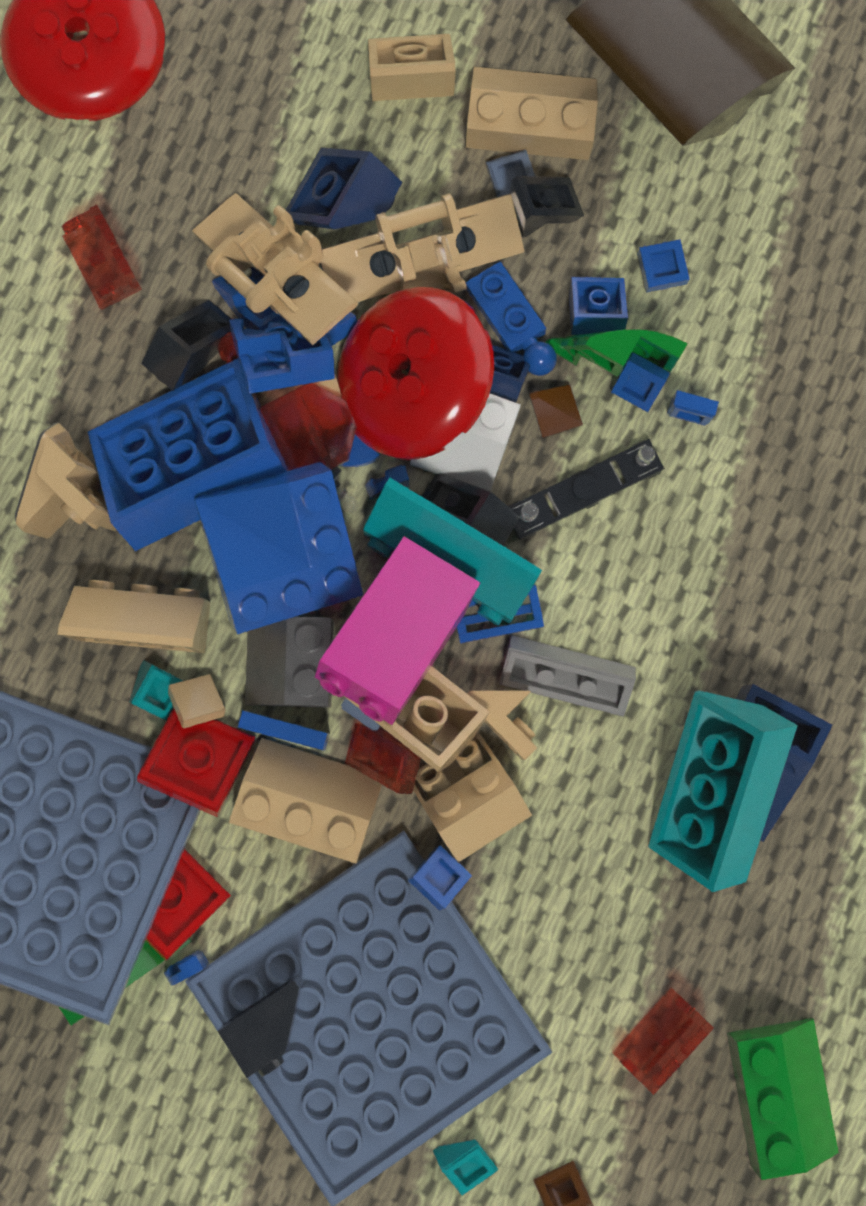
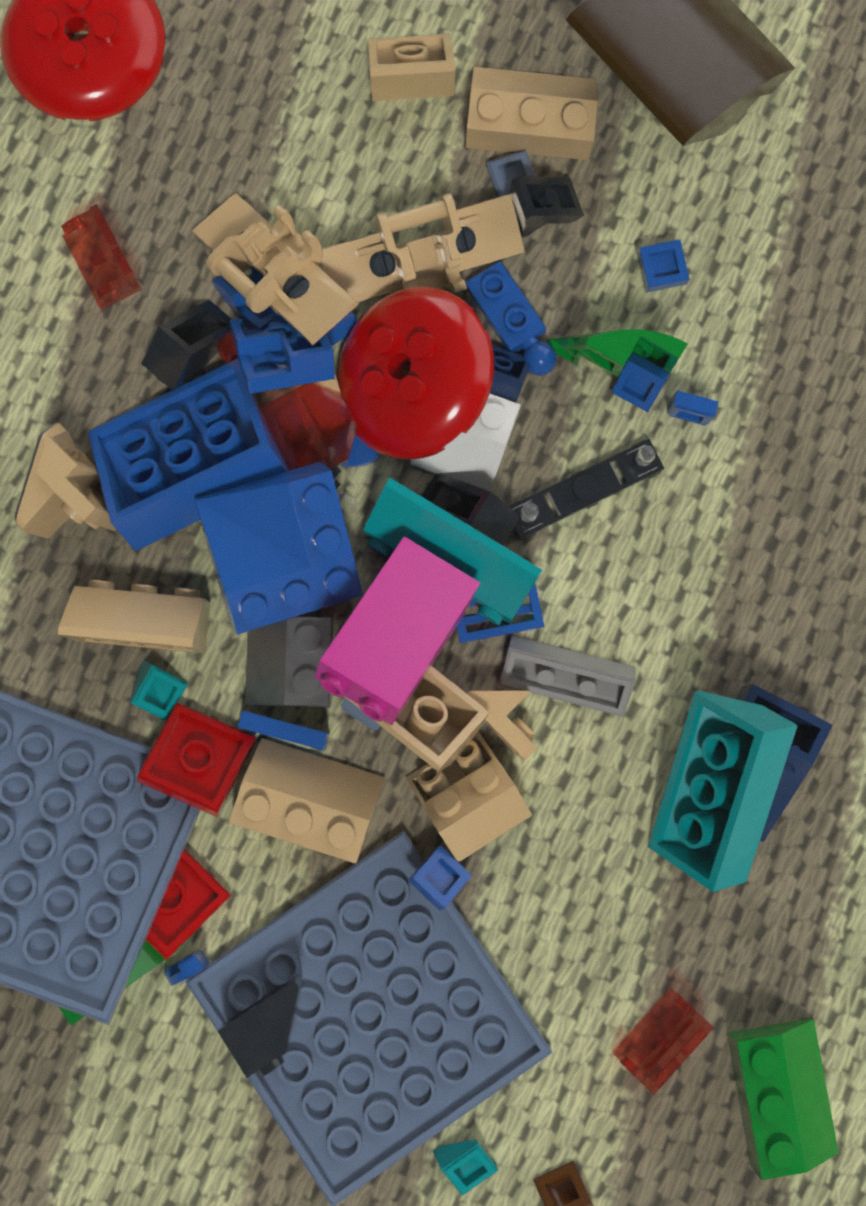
tan tile [168,674,225,728] -> none
dark blue slope [286,148,403,230] -> none
clear red slope [345,723,421,794] -> none
blue tile [365,464,410,500] -> none
reddish brown slope [529,385,583,438] -> none
blue piece [569,277,628,335] -> none

